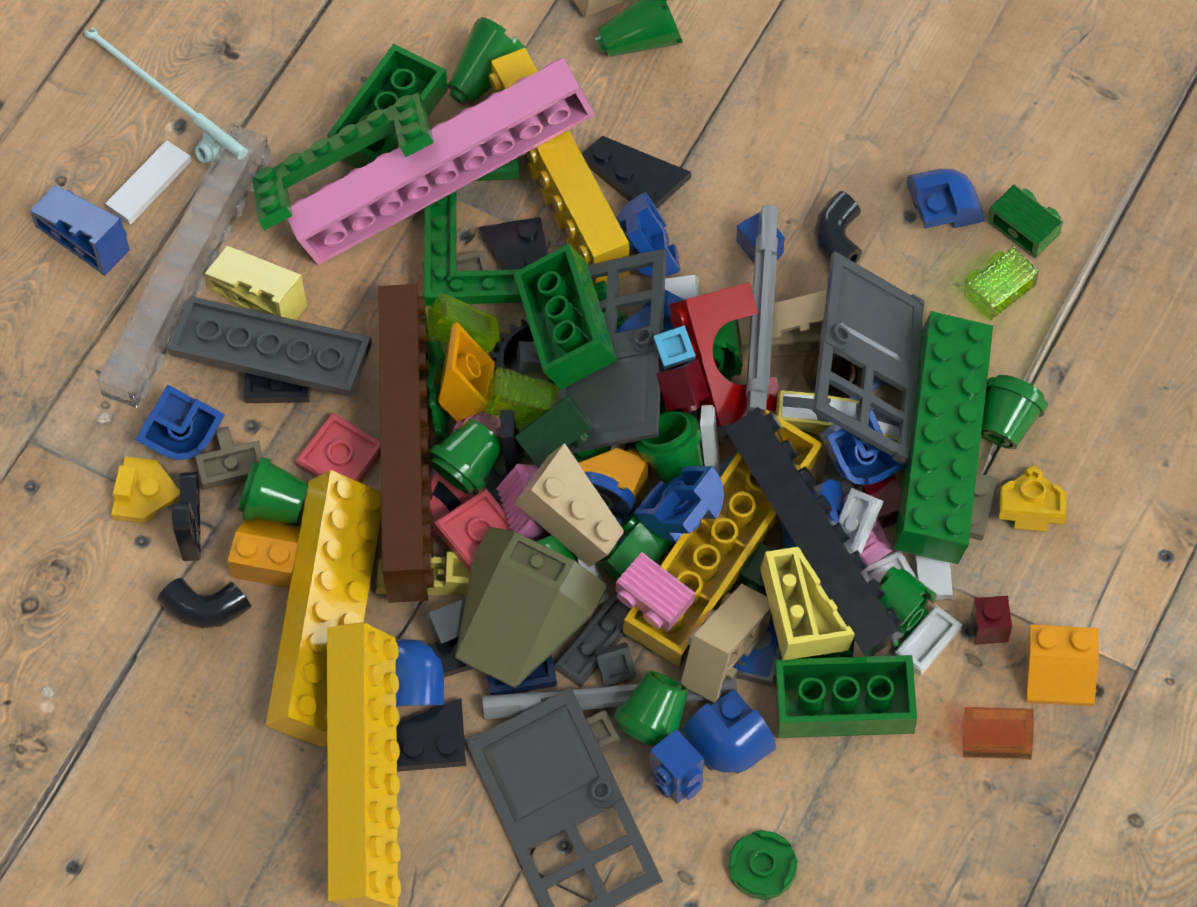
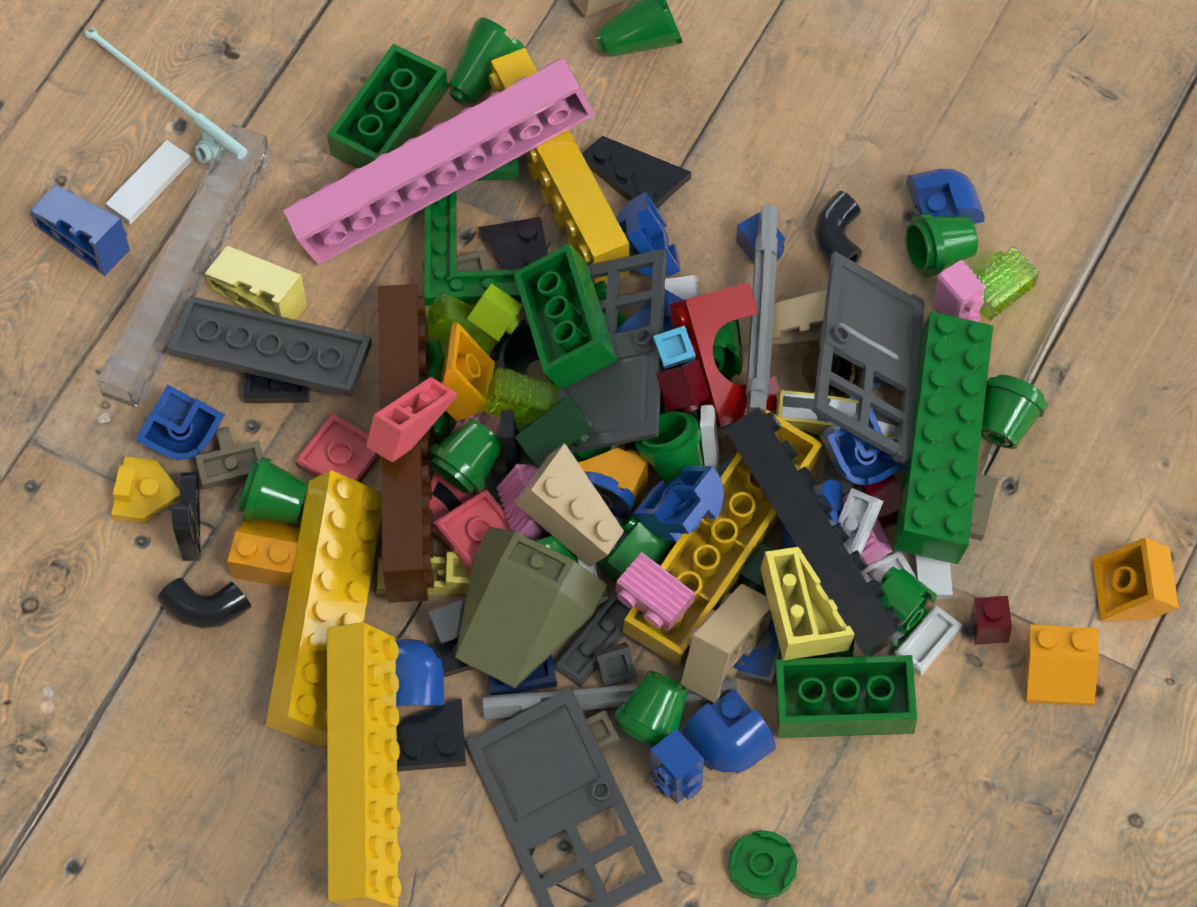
green plate [252,92,434,231] -> none
dark grey plate [517,341,544,373] -> none
clear orange brick [962,707,1034,760] -> none
green brick [988,184,1063,258] -> none
yellow plate [999,465,1067,532] -> none
none -> coral slope [366,377,457,462]
none -> lime brick [467,284,523,341]
none -> green piece [905,213,978,277]
none -> bright pink brick [933,260,985,322]
none -> light orange slope [1092,537,1179,622]

